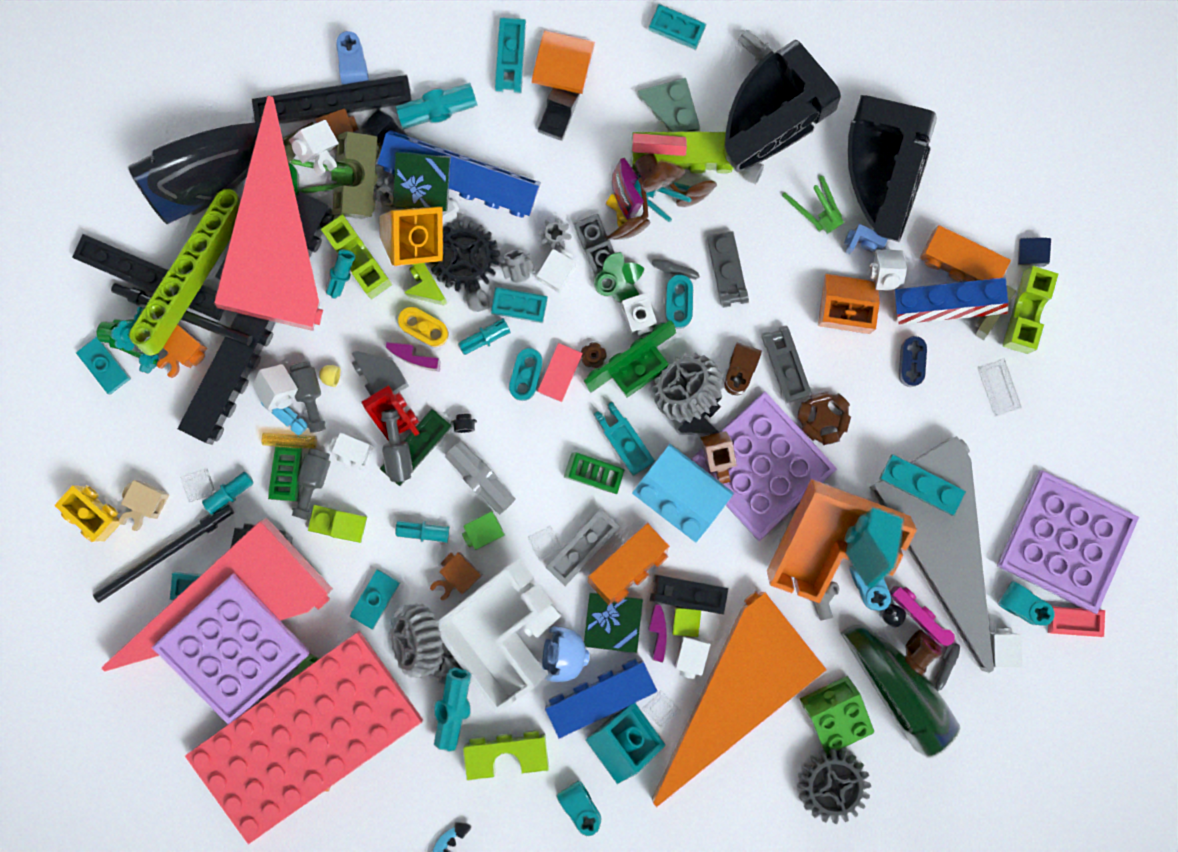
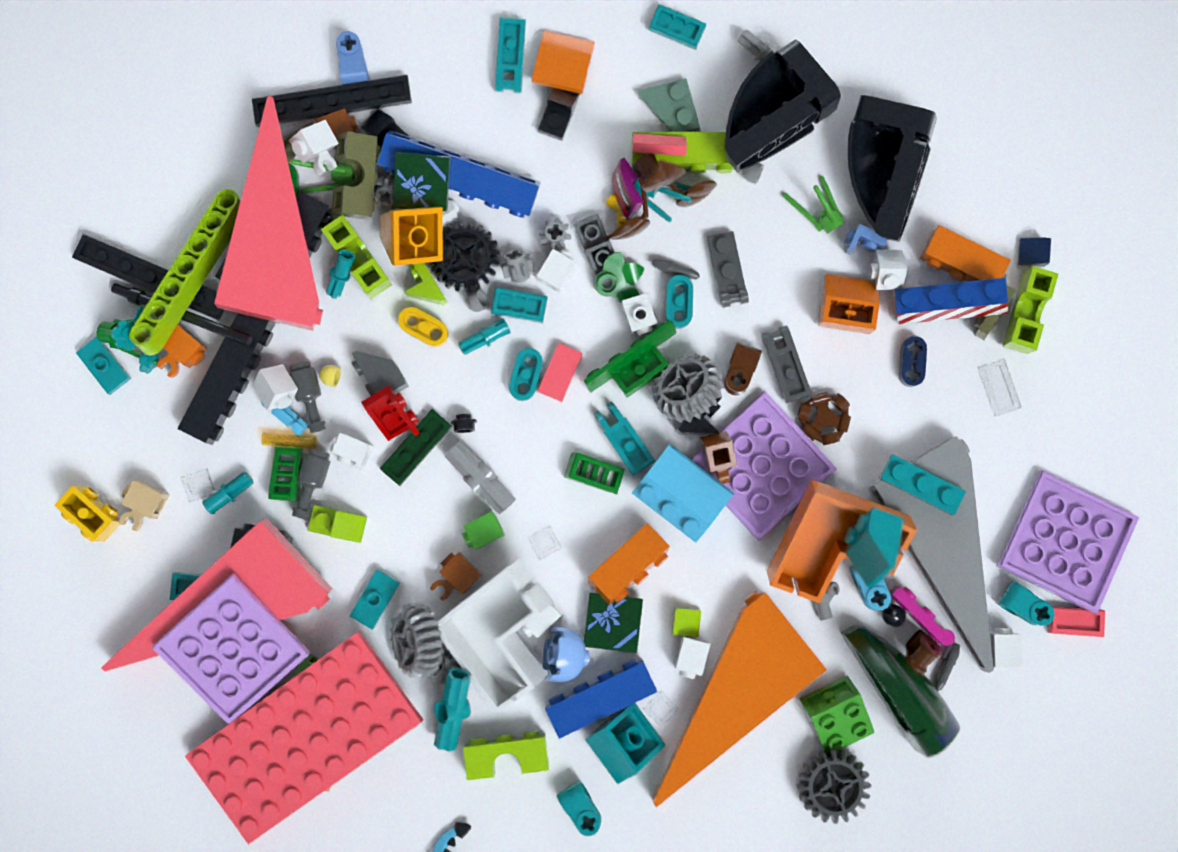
black bar [93,505,234,603] -> none
black panel [128,122,261,225] -> none
dark grey piece [381,409,413,482] -> none
magenta slope [386,342,441,372] -> none
teal axle [395,521,450,543] -> none
teal piece [396,83,478,130] -> none
light grey plate [546,509,620,586] -> none
reddish brown plate [581,342,607,368] -> none
magenta slope [648,603,667,663] -> none
black plate [649,574,729,615] -> none

